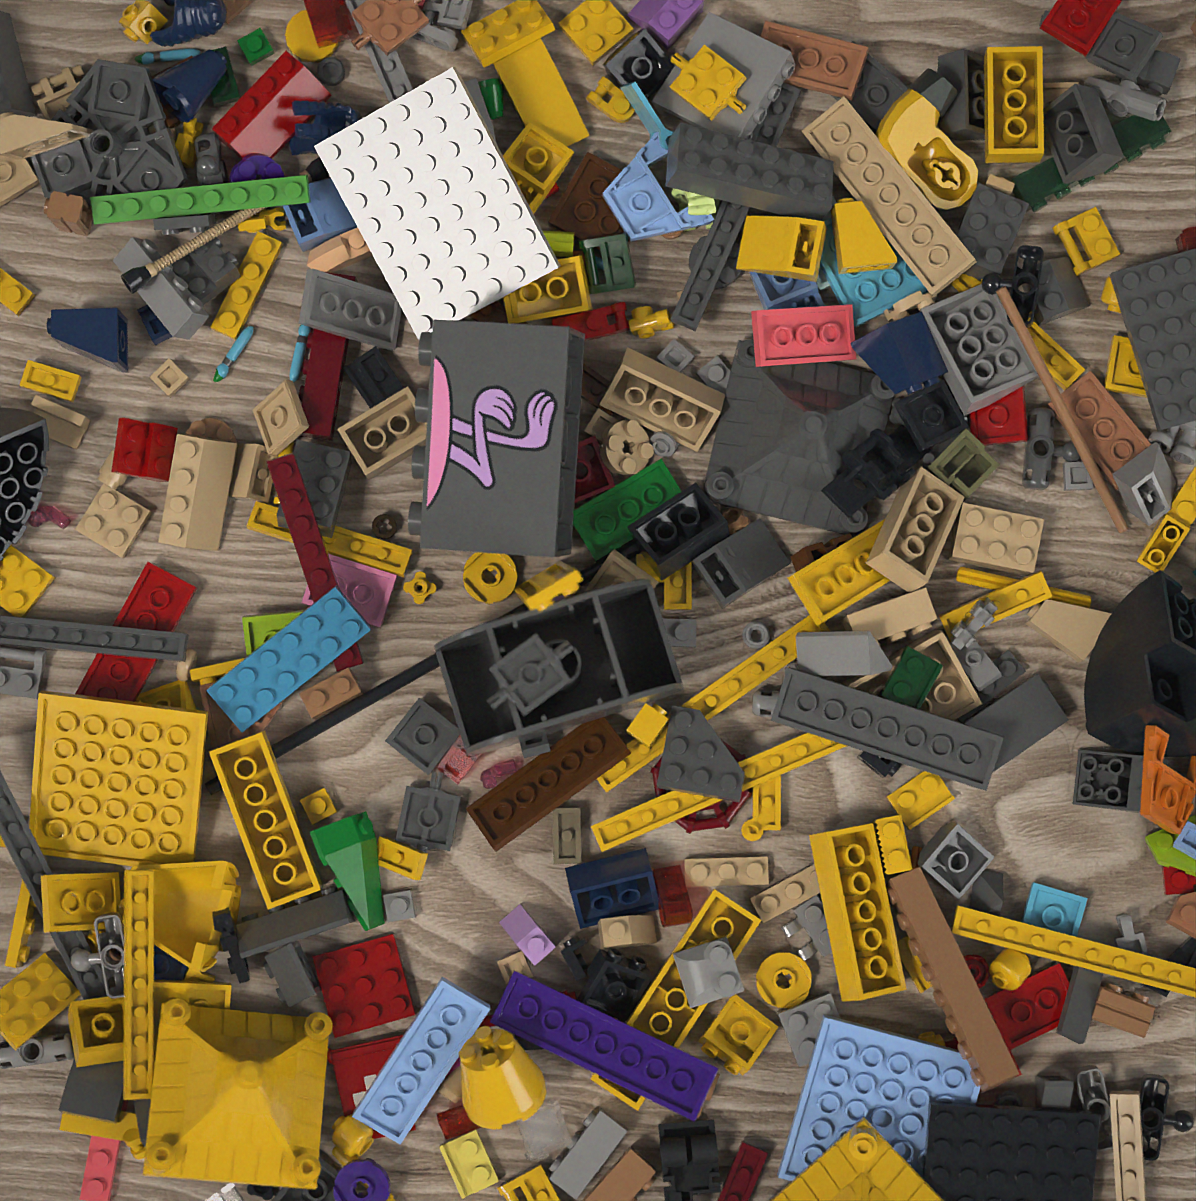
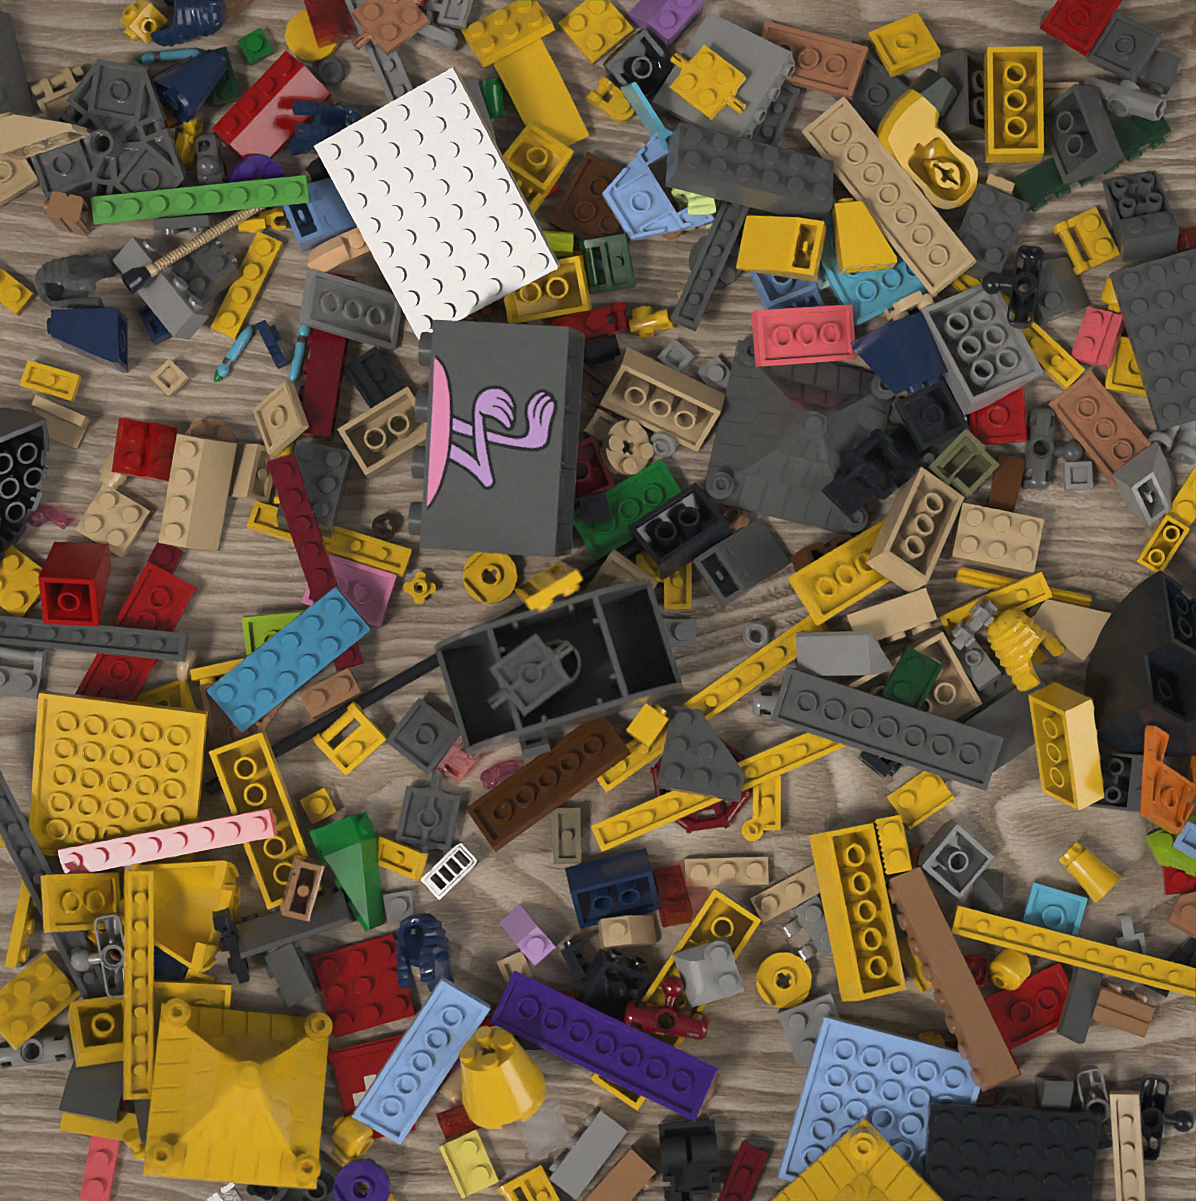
yellow plate [698,994,778,1076] -> none
medium nougat piece [996,286,1129,533] -> none
none -> dark grey hair [34,252,116,309]
none -> red slope [38,542,111,627]
none -> plate [58,807,278,874]
none -> dark red plate [146,540,185,575]
none -> dark blue plate [255,320,288,370]
none -> medium nougat brick [280,854,324,921]
none -> yellow plate [313,702,387,776]
none -> dark blue hair [395,913,454,992]
none -> slope [421,841,480,900]
none -> black plate [579,493,611,525]
none -> black brick [583,333,621,366]
none -> dark red piece [624,975,710,1040]
none -> yellow plate [868,12,941,78]
none -> reddish brown slope [985,452,1026,513]
none -> yellow hair [987,608,1065,692]
none -> yellow brick [1028,682,1105,811]
none -> yellow plant [1058,841,1122,904]
none -> coral plate [1071,307,1125,369]
none -> dark grey slope [1102,170,1179,262]

